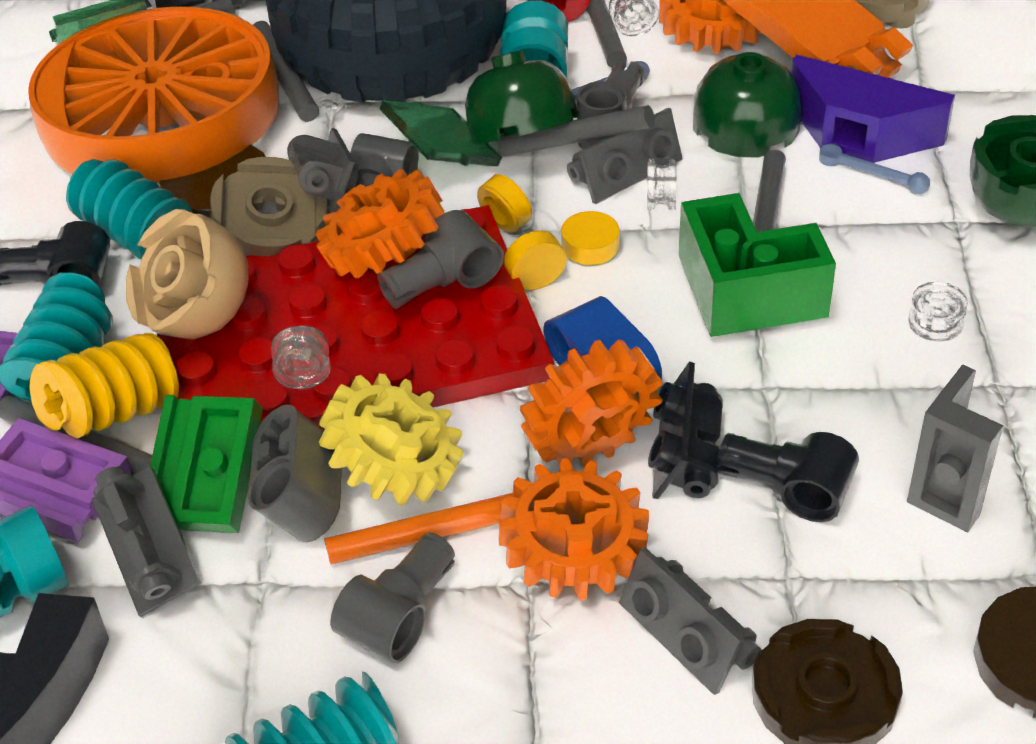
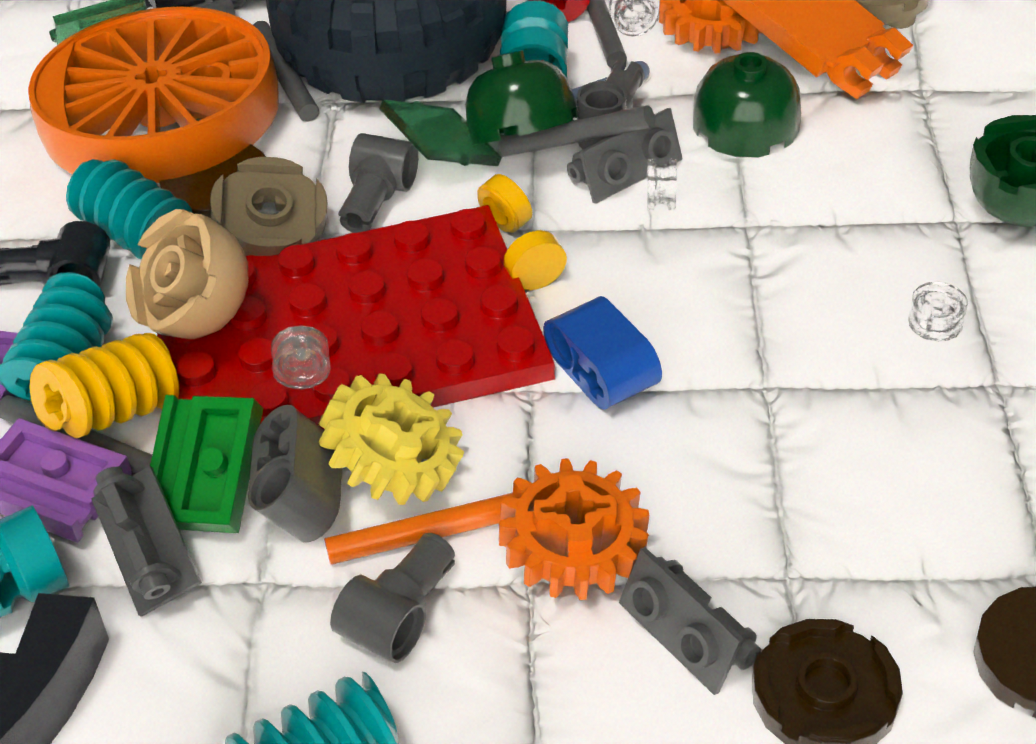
dark grey hinge [287,128,358,213] -> none
orange gear [315,169,445,278] -> none
dark grey pin [377,210,504,309] -> none
orange gear [520,339,663,467] -> none
yellow tile [561,211,620,265] -> none
black hinge [648,361,723,499] -> none
green brick [678,193,836,337] -> none
black pin [717,432,860,523] -> none
dark grey bar [753,149,786,232] -> none
dark purple slope [791,54,955,163] -> none
sand blue hinge [819,144,930,194] -> none
dark grey panel [907,364,1003,533] -> none

